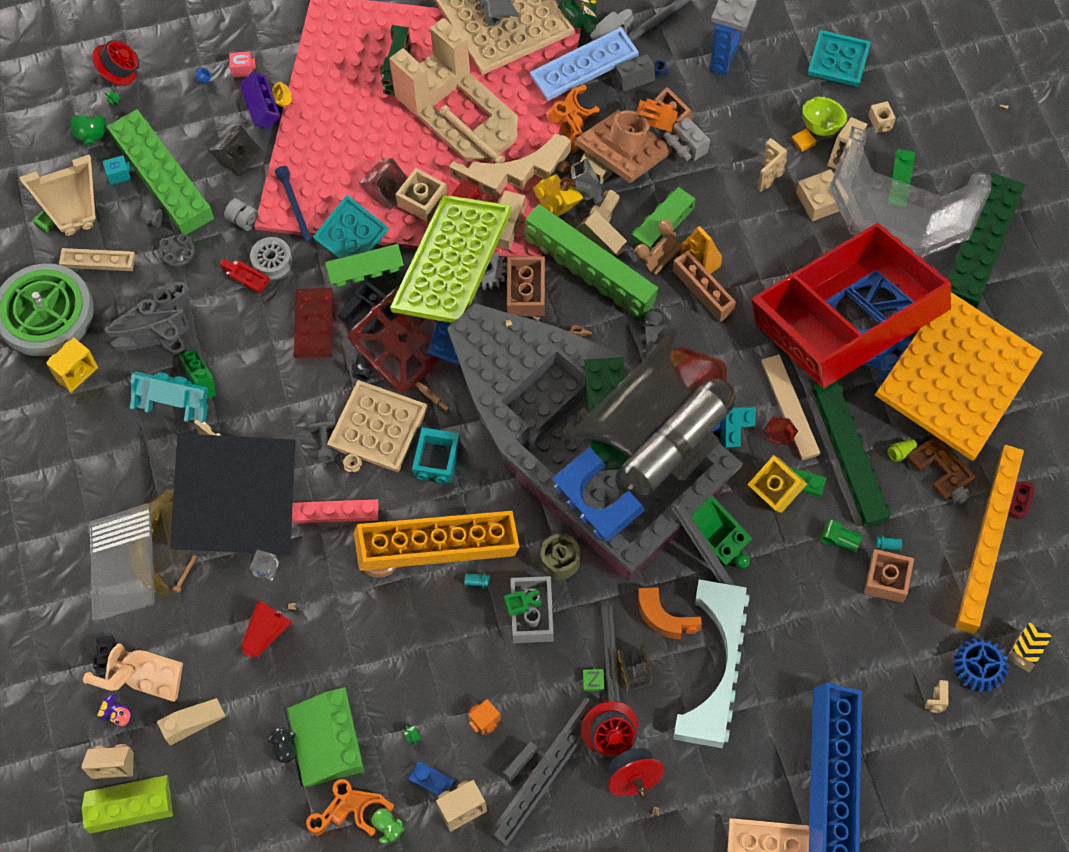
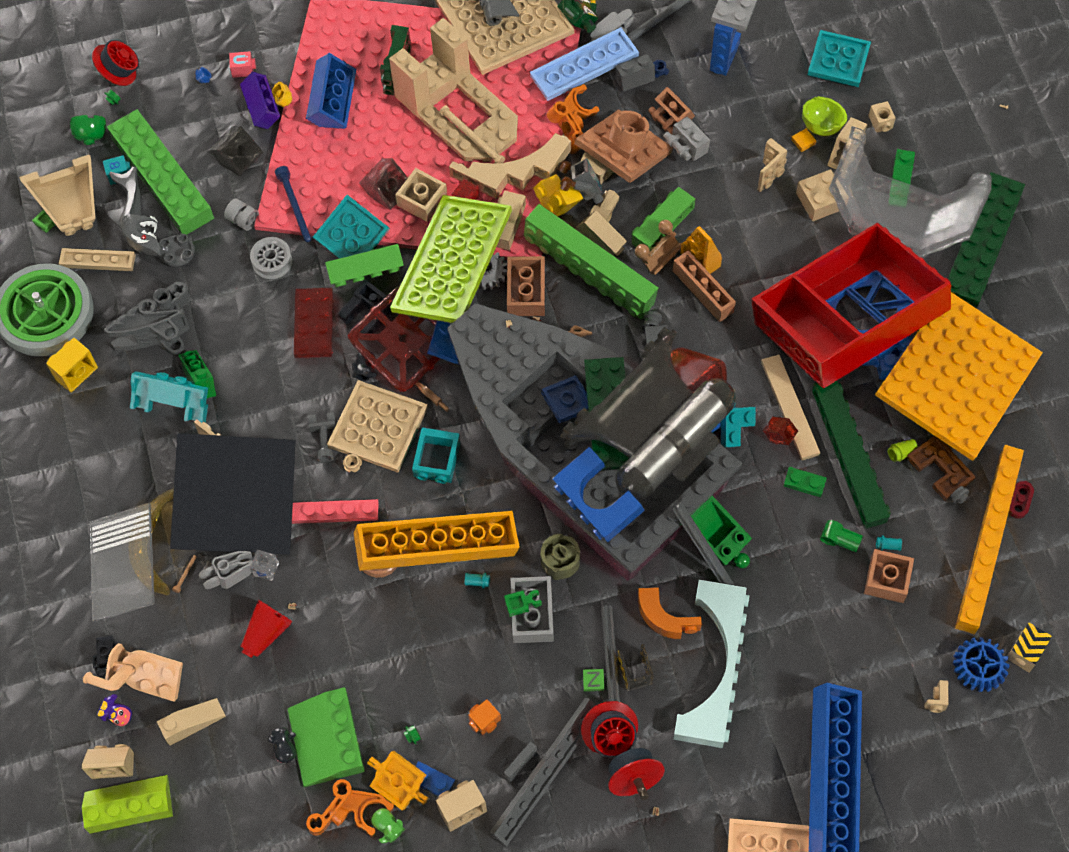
dark grey wheel [143,206,164,228] -> none
red hinge [220,259,270,294] -> none
orange brick [637,99,678,133] -> none
yellow brick [747,455,807,513] -> none
none -> dark grey piece [108,167,163,256]
none -> light grey hinge [199,551,256,589]
none -> blue slope [306,53,357,129]
none -> light orange plate [367,751,428,811]
none -> dark blue plate [541,375,589,424]

